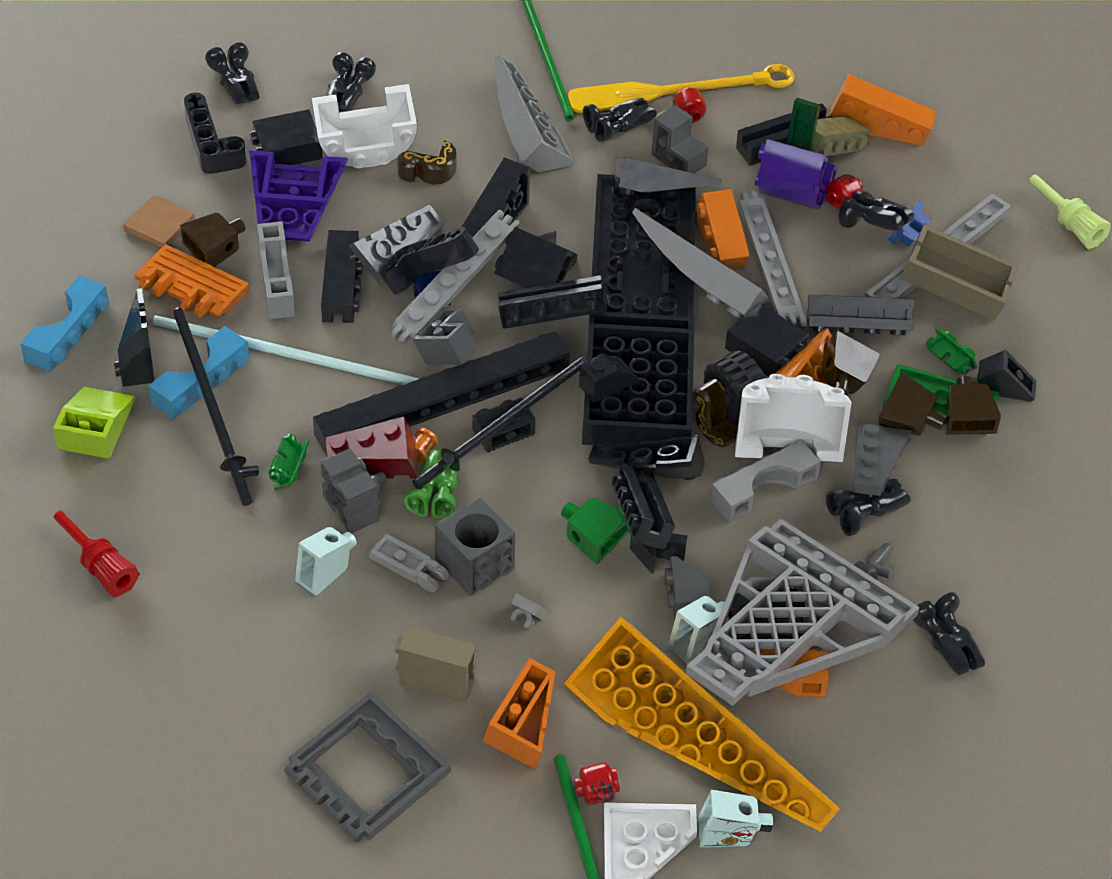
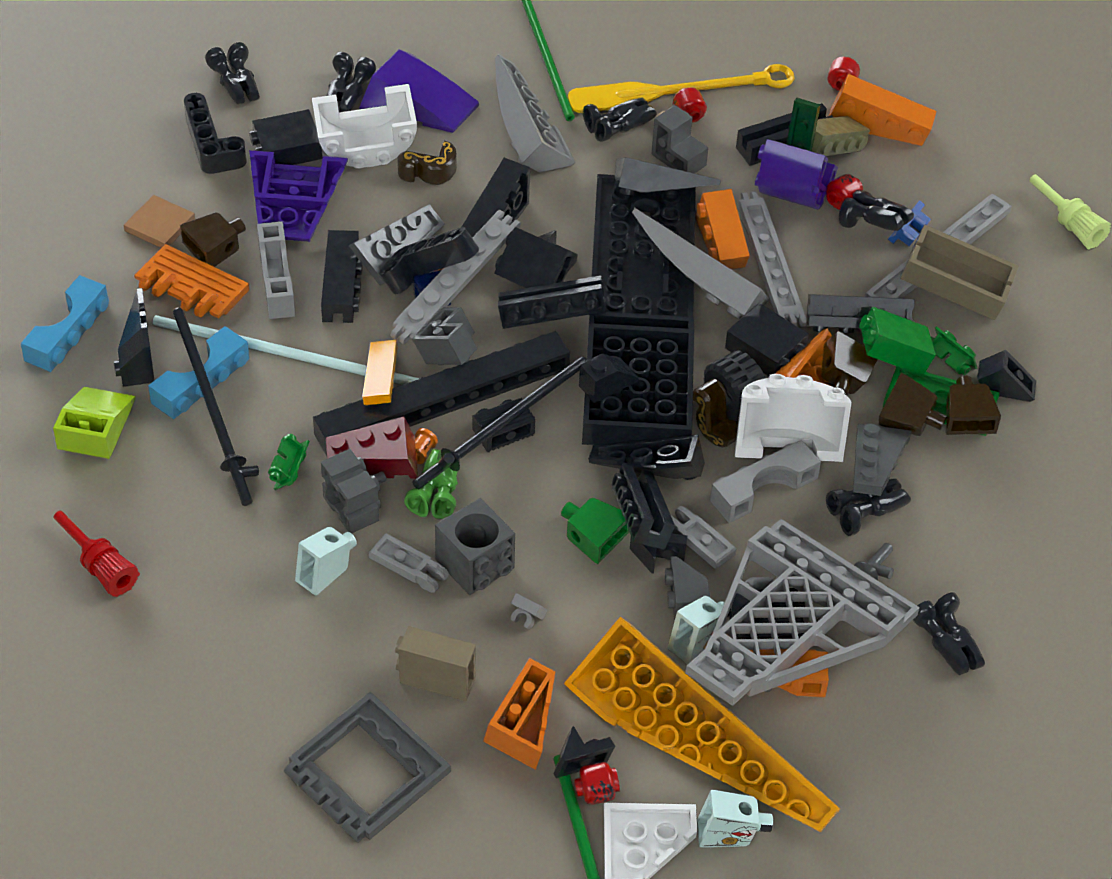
none -> dark purple wedge [359,49,479,133]
none -> tile [362,339,398,405]
none -> black slope [553,726,615,778]
none -> light grey hinge [671,506,736,570]
none -> red head [827,56,860,91]
none -> green brick [860,306,936,376]

